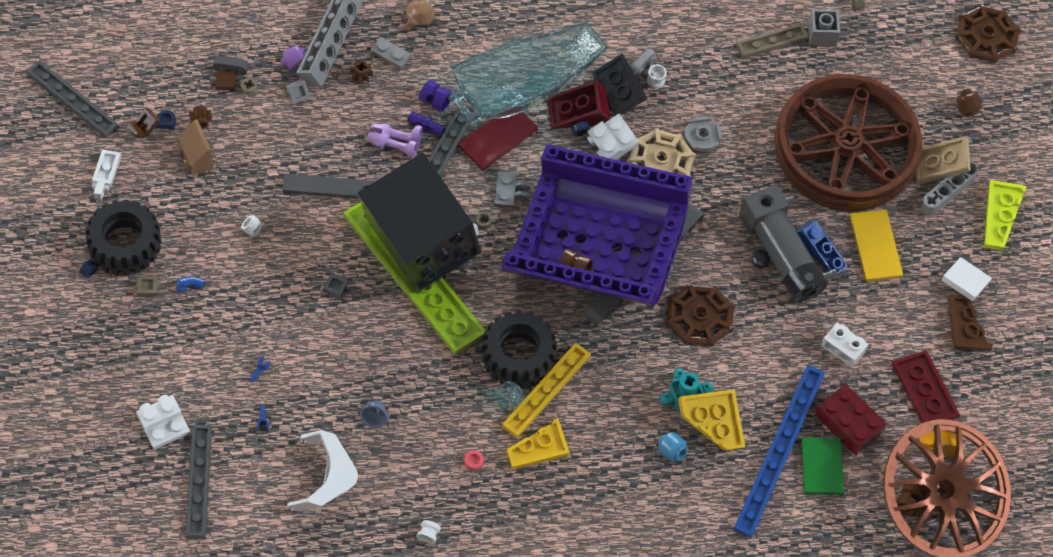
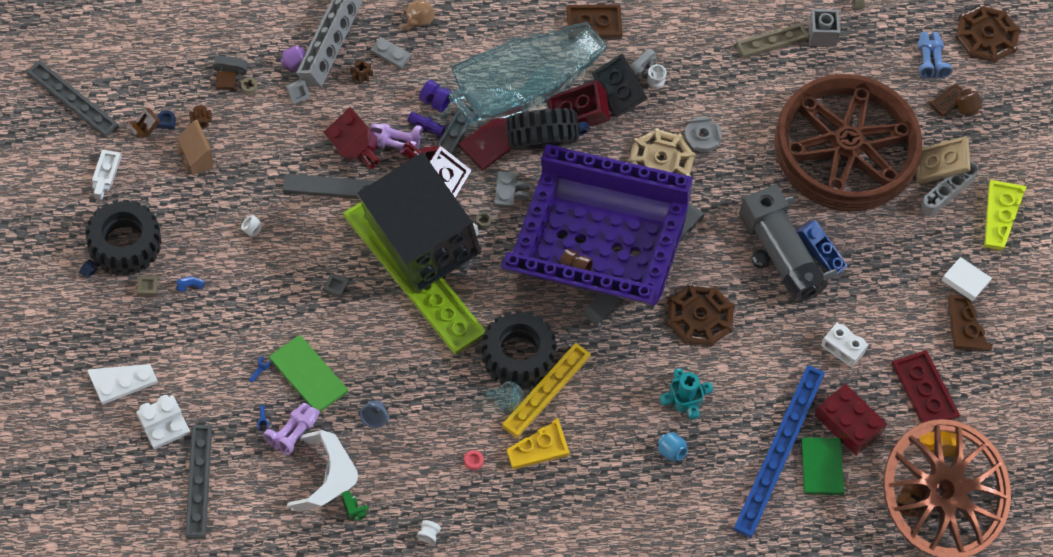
white plate [587,114,640,160] -> none
yellow plate [678,389,745,451] -> none
yellow tile [849,209,903,282] -> none
none -> white wing [87,364,158,405]
none -> lavender piece [263,403,320,455]
none -> bright green tile [269,335,348,412]
none -> dark red plate [323,107,380,170]
none -> green bracket [341,490,369,521]
none -> plate [400,141,471,197]
none -> black tyre [506,108,579,150]
none -> reddish brown plate [566,4,623,39]
none -> medium blue piece [918,32,952,78]
none -> reddish brown tile [929,83,963,117]

